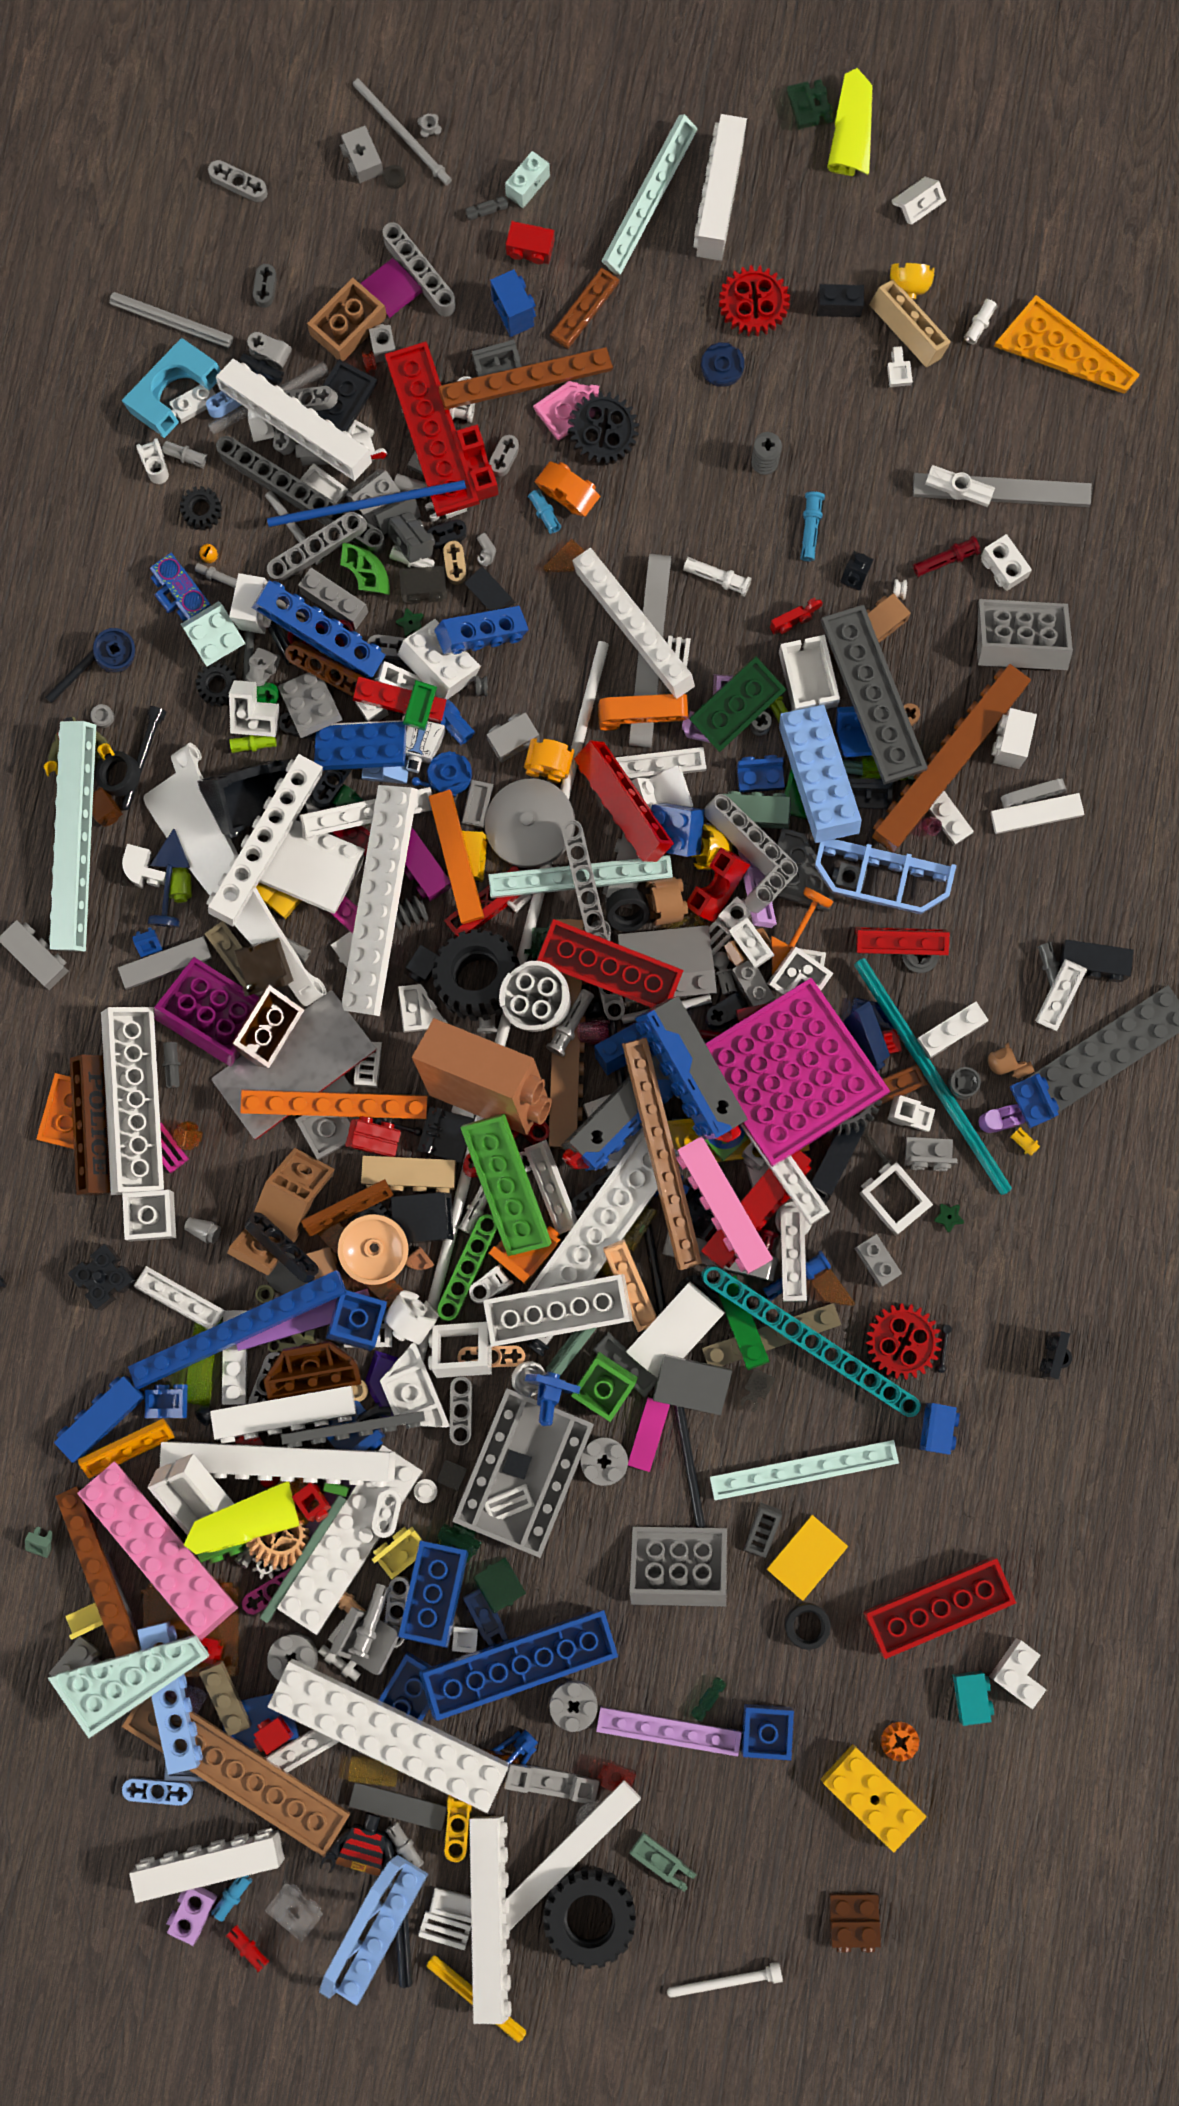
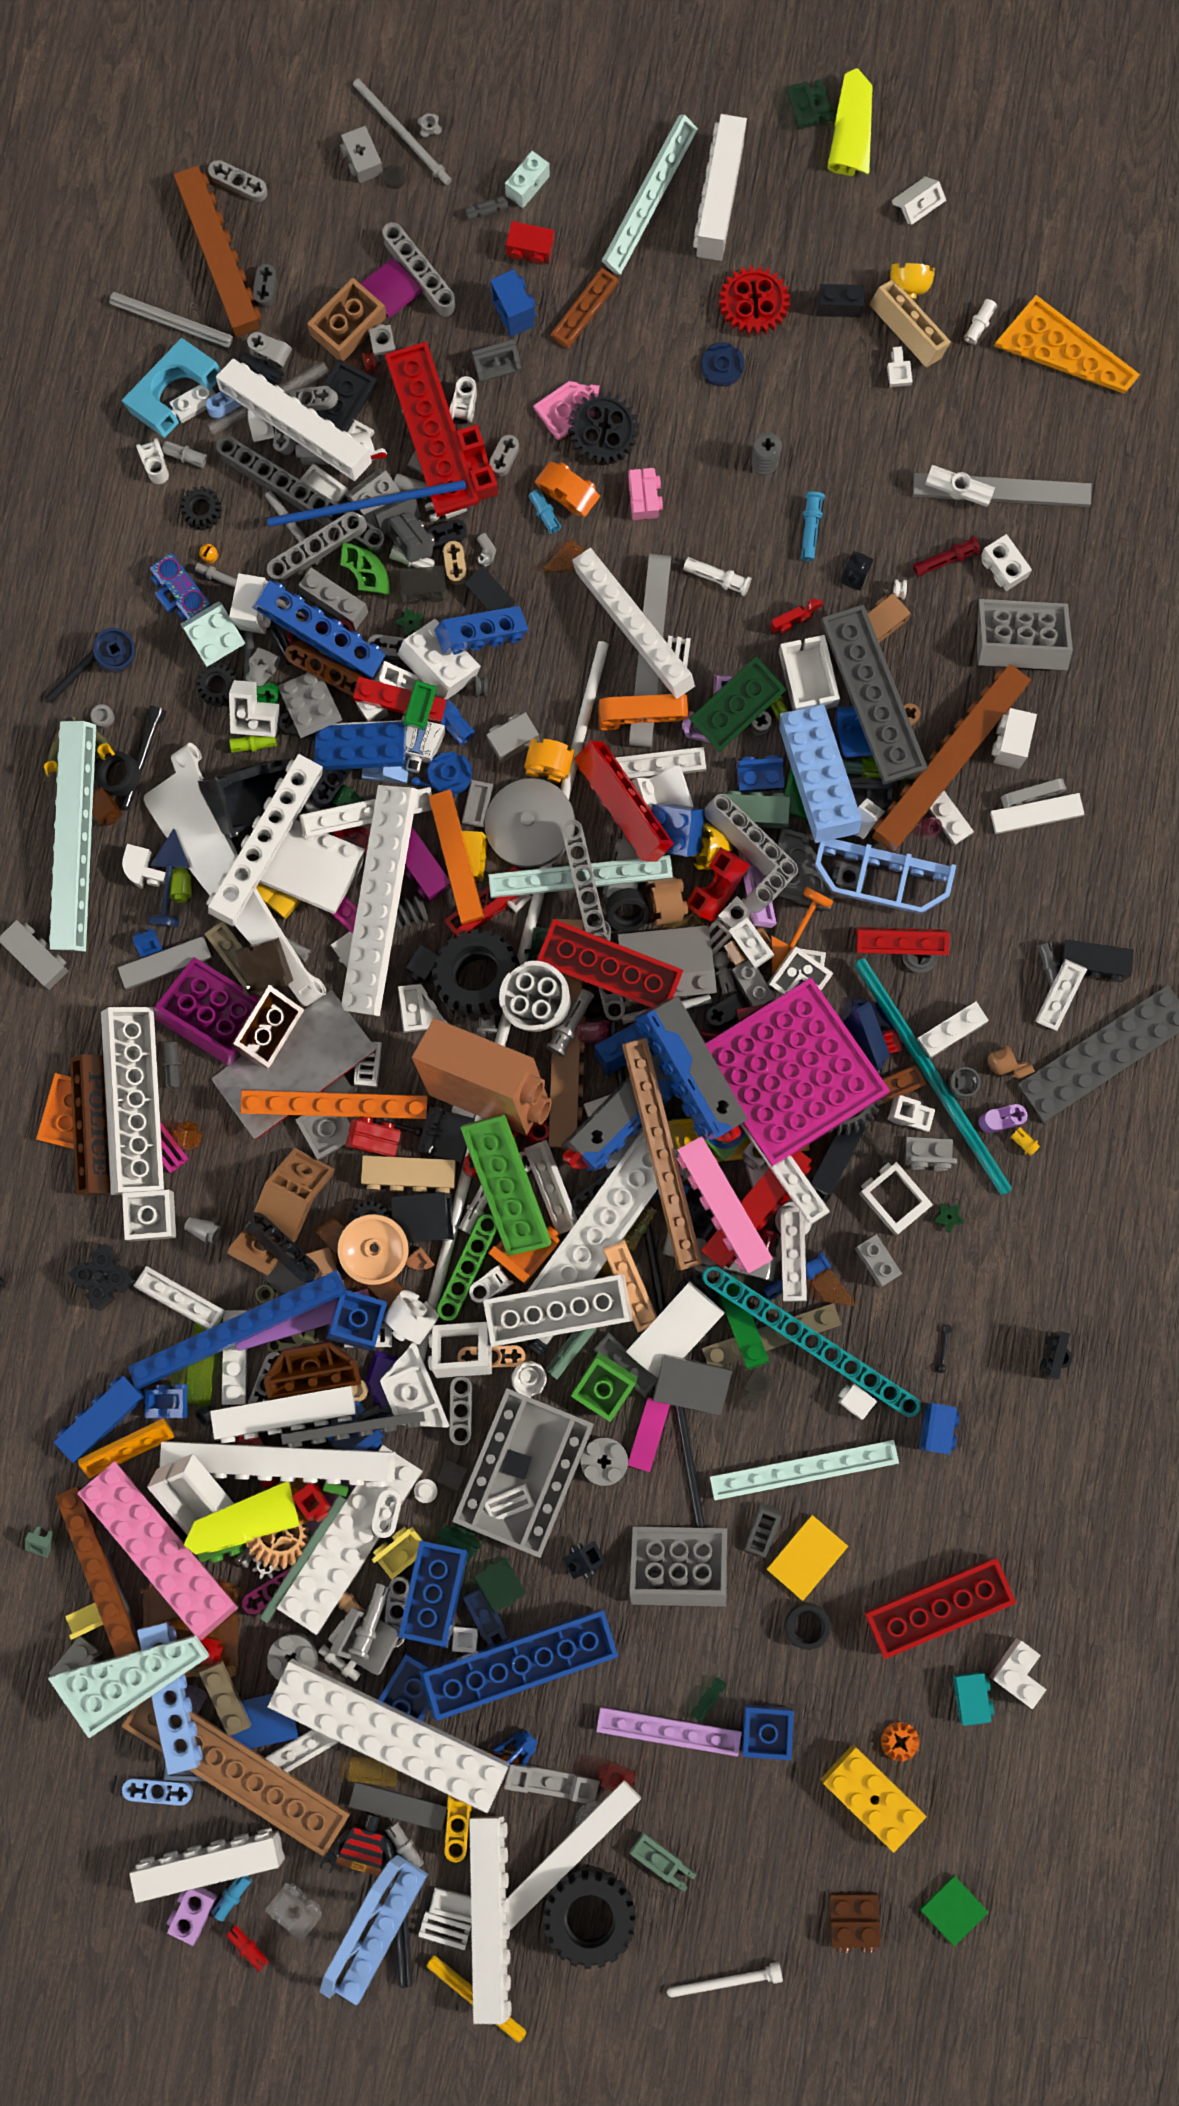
red brick [254,1715,294,1754] -> none
dark orange tile [301,1179,393,1236] -> none
dark orange plate [438,347,613,410] -> none
blue piece [525,1372,581,1426] -> none
light grey brick [550,1680,598,1732] -> none
red gear [865,1303,942,1380] -> none
blue bracket [1010,1073,1059,1129] -> none
none -> dark orange brick [174,165,262,337]
none -> black brick [562,1541,606,1580]
none -> bright pink brick [628,468,663,520]
none -> white brick [838,1384,877,1420]
none -> white brick [855,798,885,839]
none -> green tile [920,1875,989,1947]

